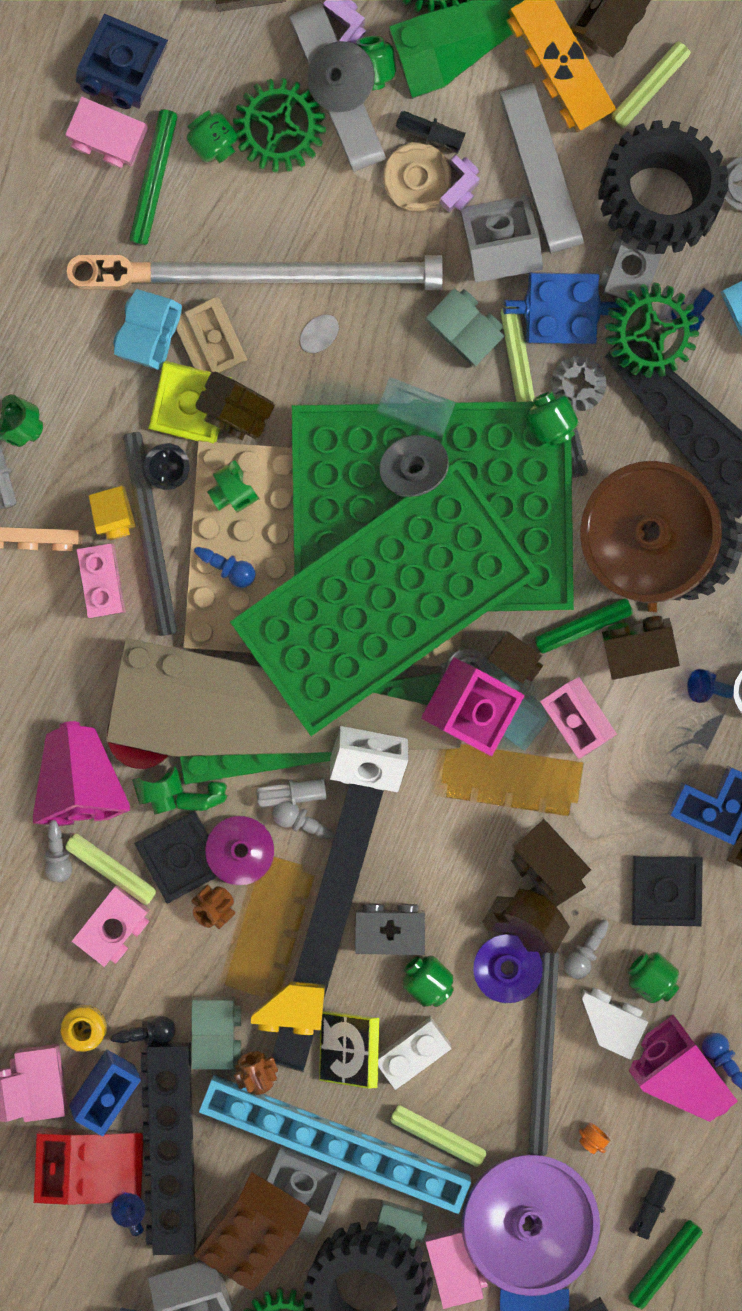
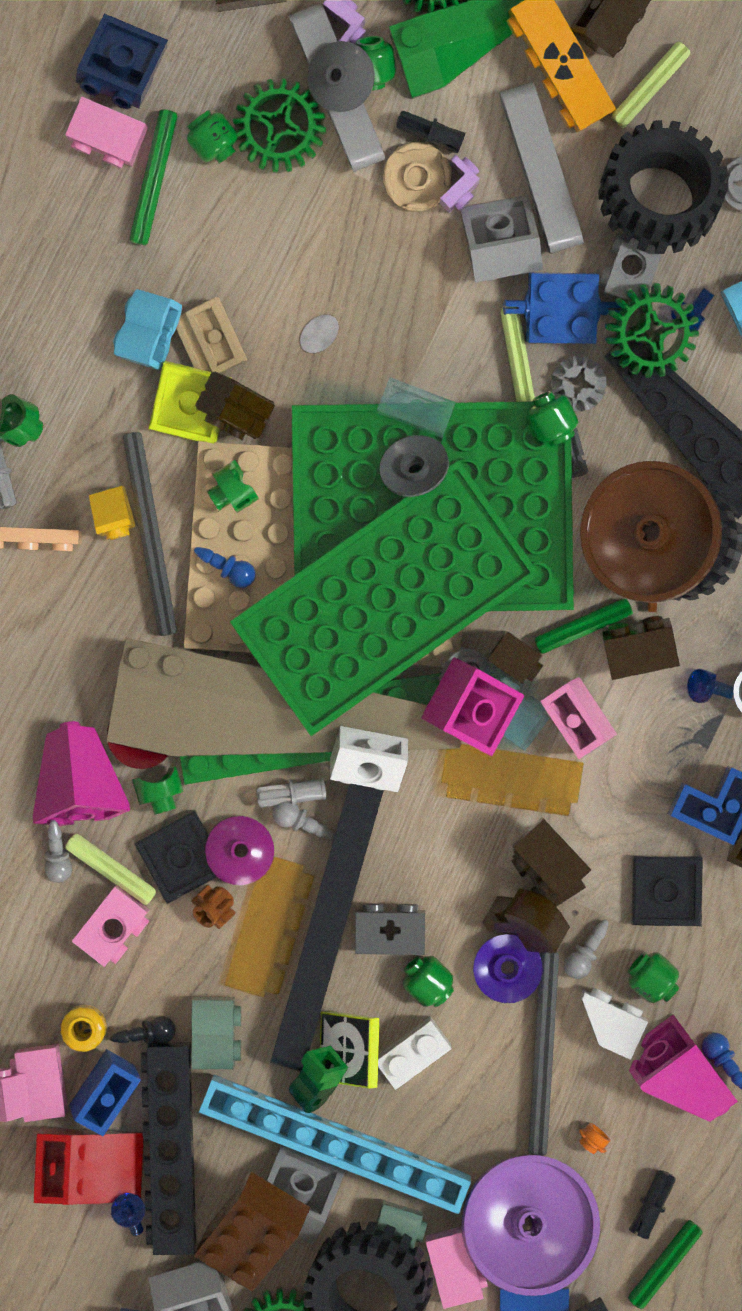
flat silver piece [67,255,442,290] -> none
bright pink brick [77,544,126,618] -> none
black piece [142,443,190,490] -> none
green arm [176,782,228,811] -> none
dark orange gear [234,1051,278,1095] -> none
yellow slope [251,981,325,1035] -> none
yellowish green axle [390,1105,486,1167] -> none
sand green brick [425,288,504,368] -> none
none -> leg [289,1045,349,1113]

